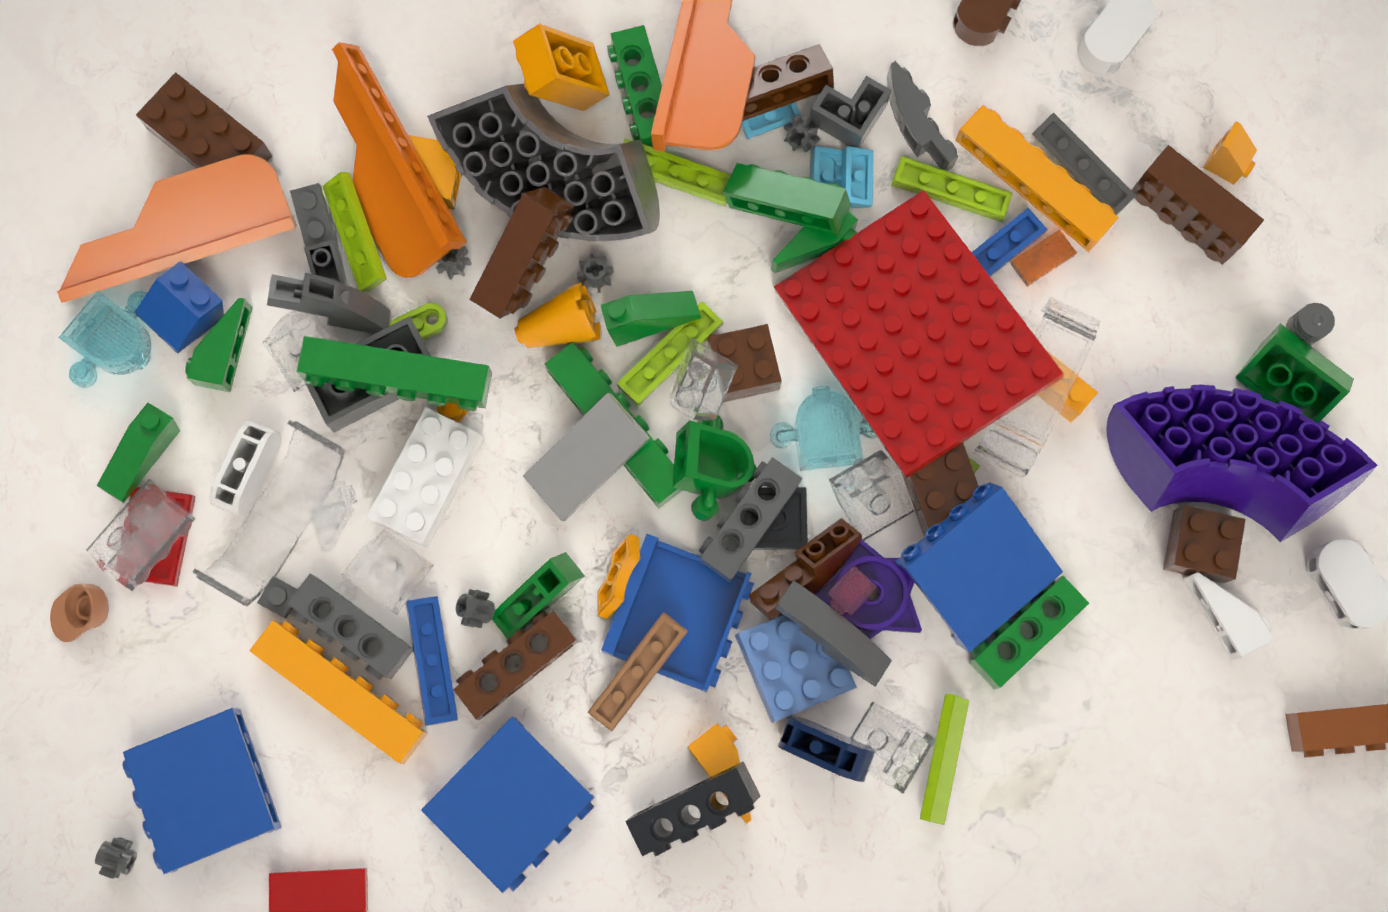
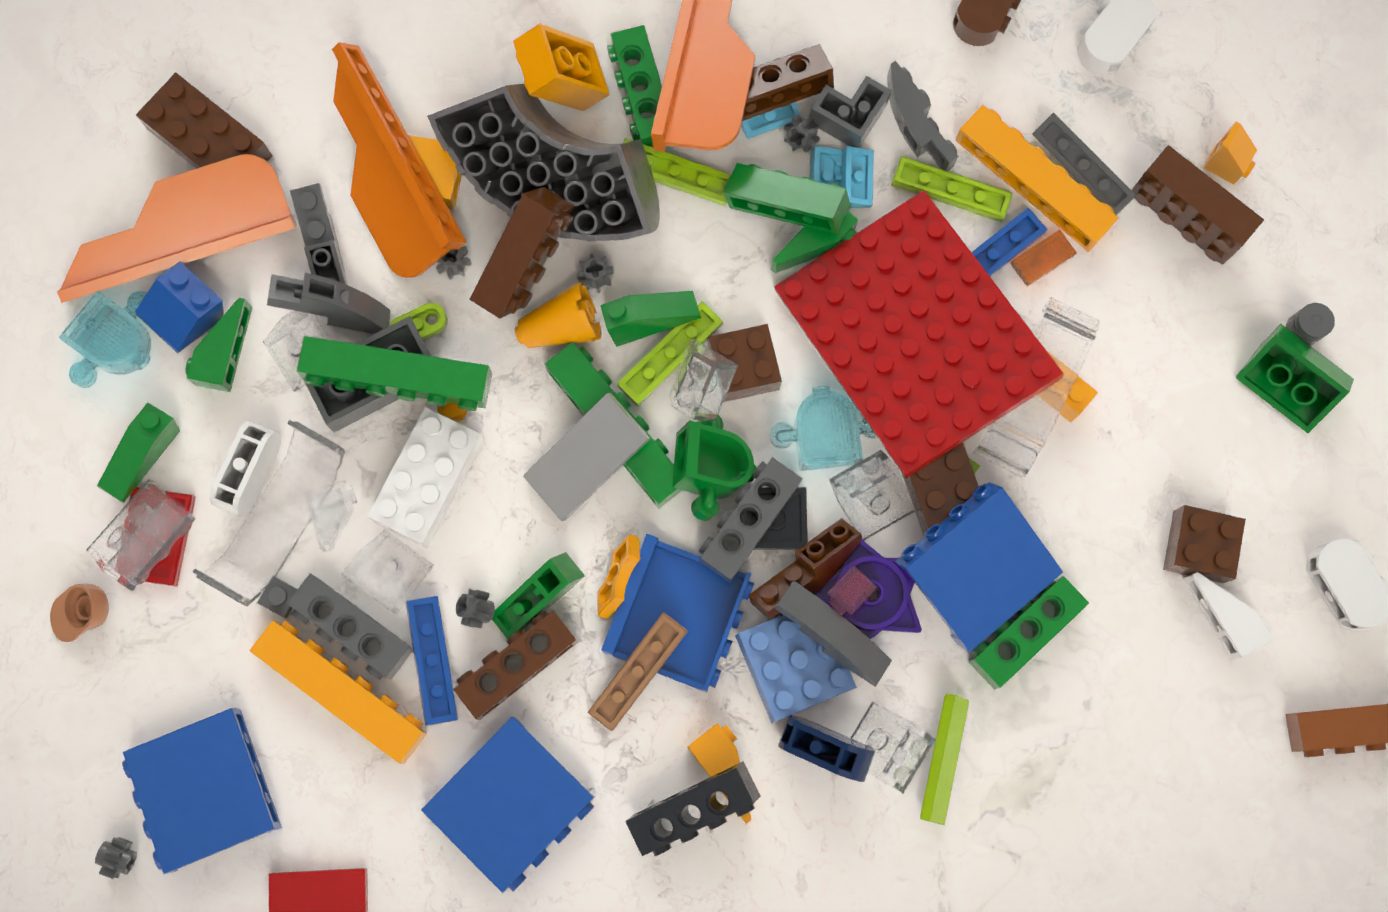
lime plate [322,172,387,292] -> none
dark purple brick [1106,385,1378,542] -> none

